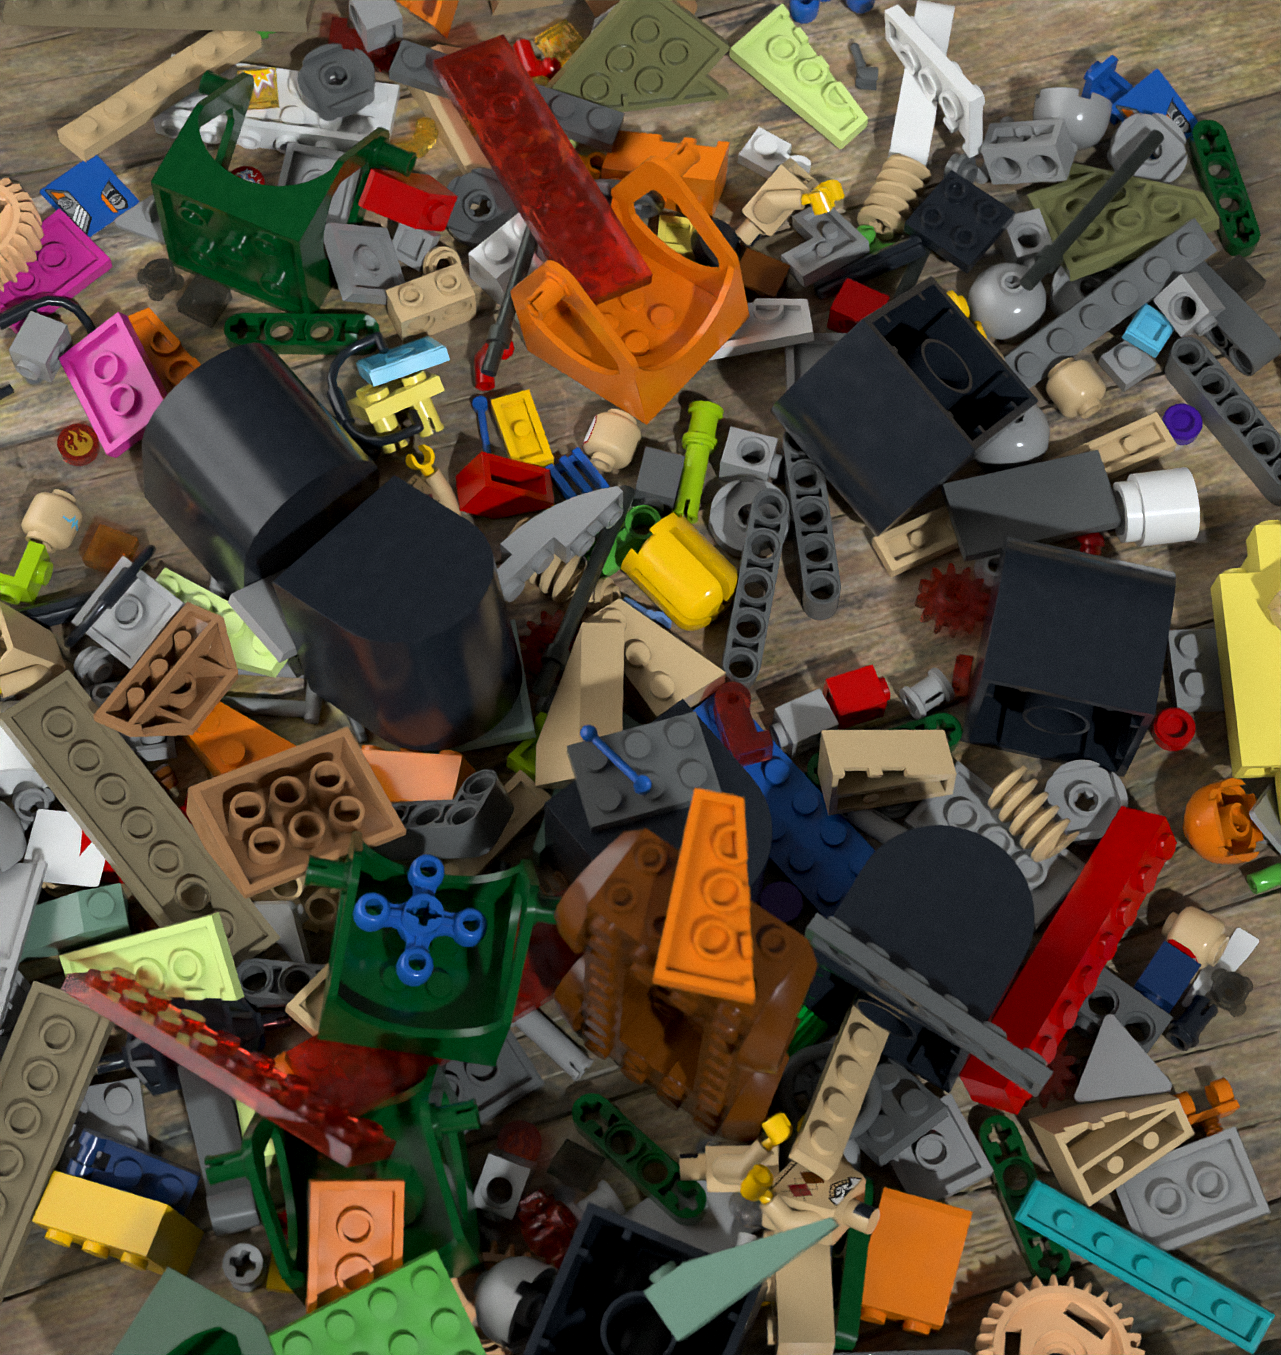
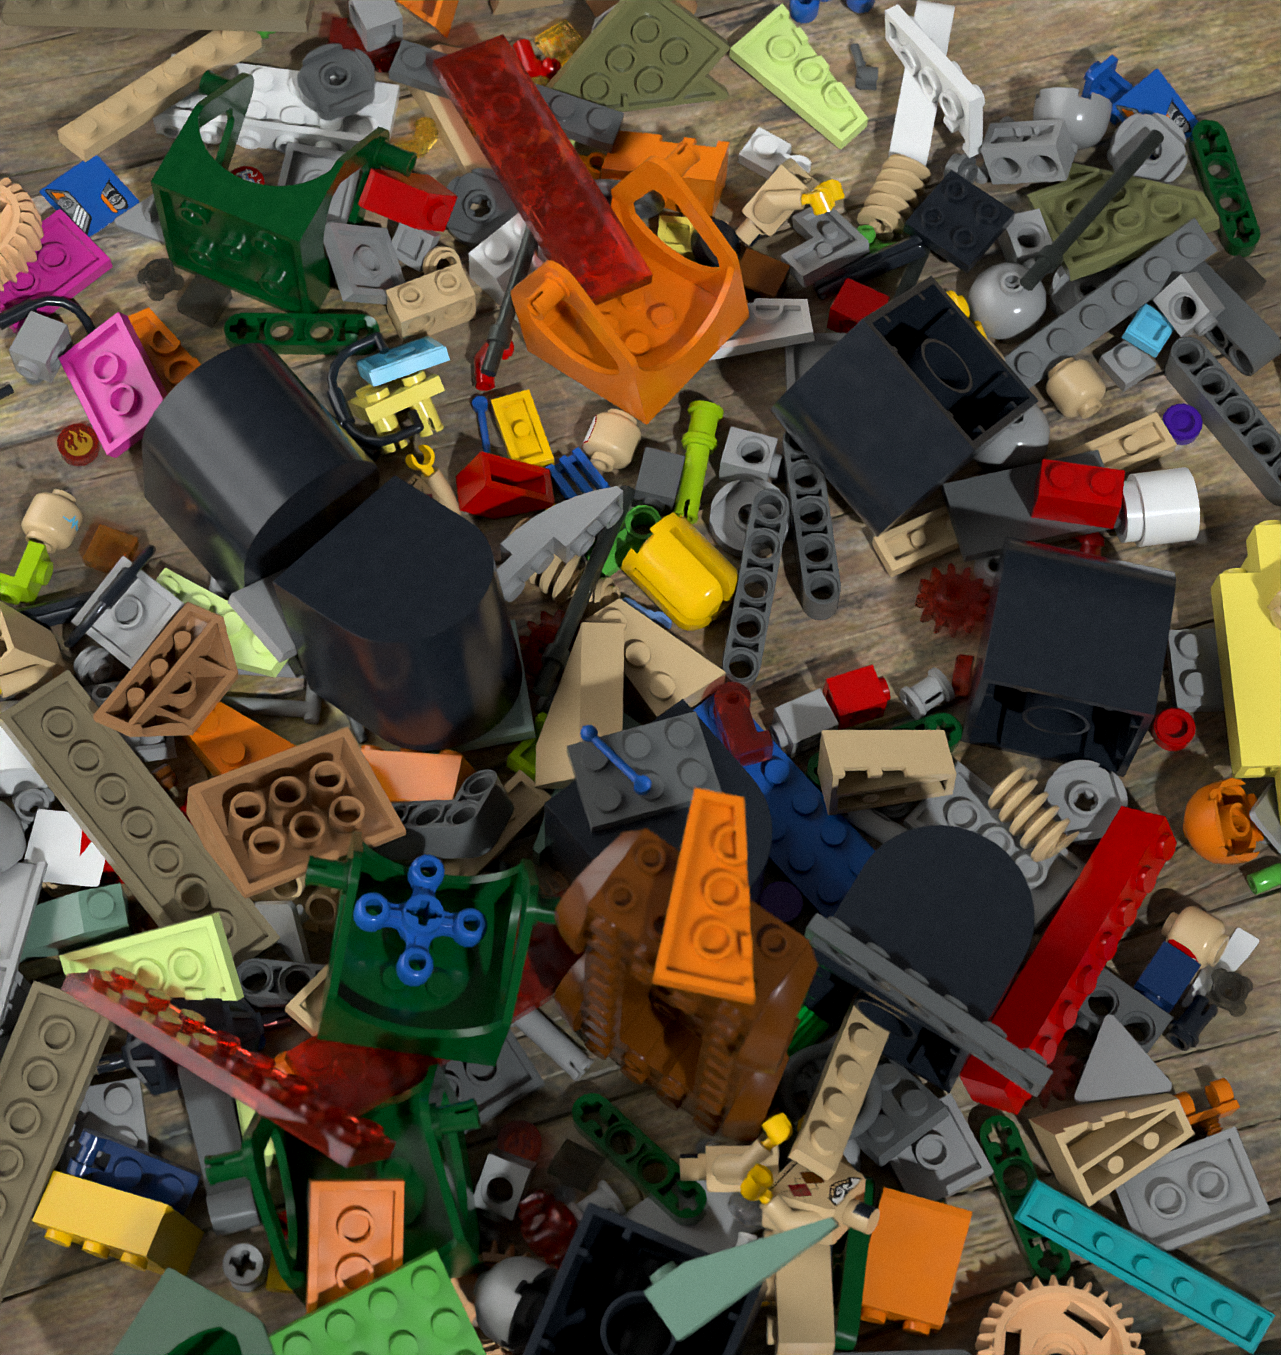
tile [237,67,280,110] -> none
none -> red brick [1031,459,1125,529]

